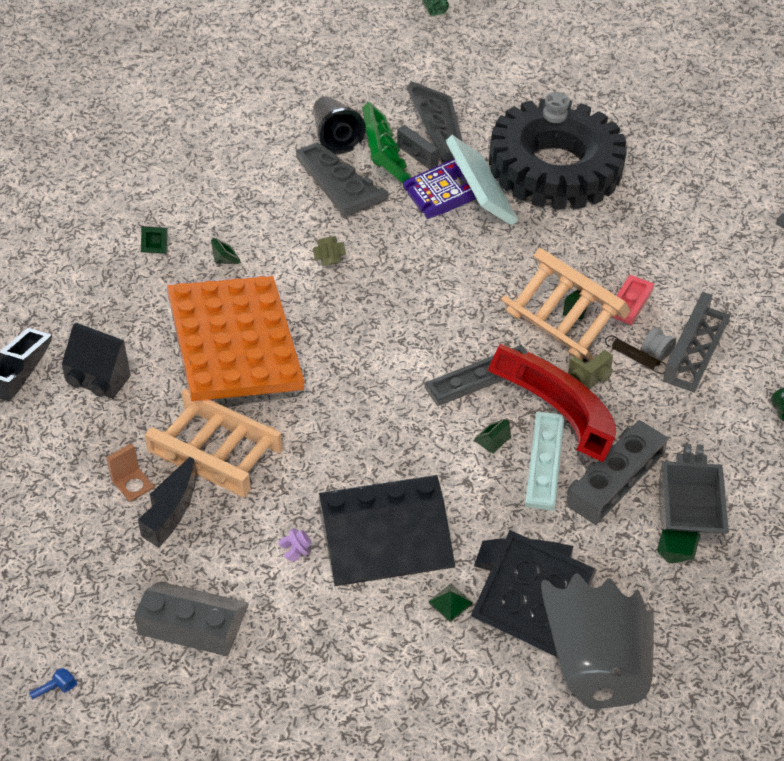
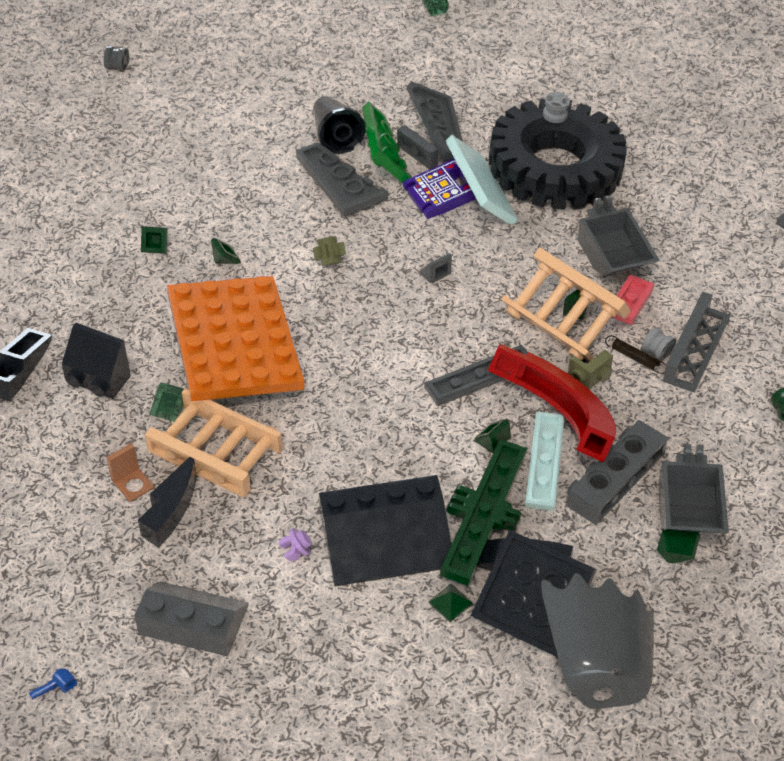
none -> dark grey wheel [104,46,129,71]
none -> clear green slope [150,382,184,422]
none -> dark grey slope [420,253,452,283]
none -> dark green hinge [439,439,527,586]
none -> dark grey piece [577,196,660,275]

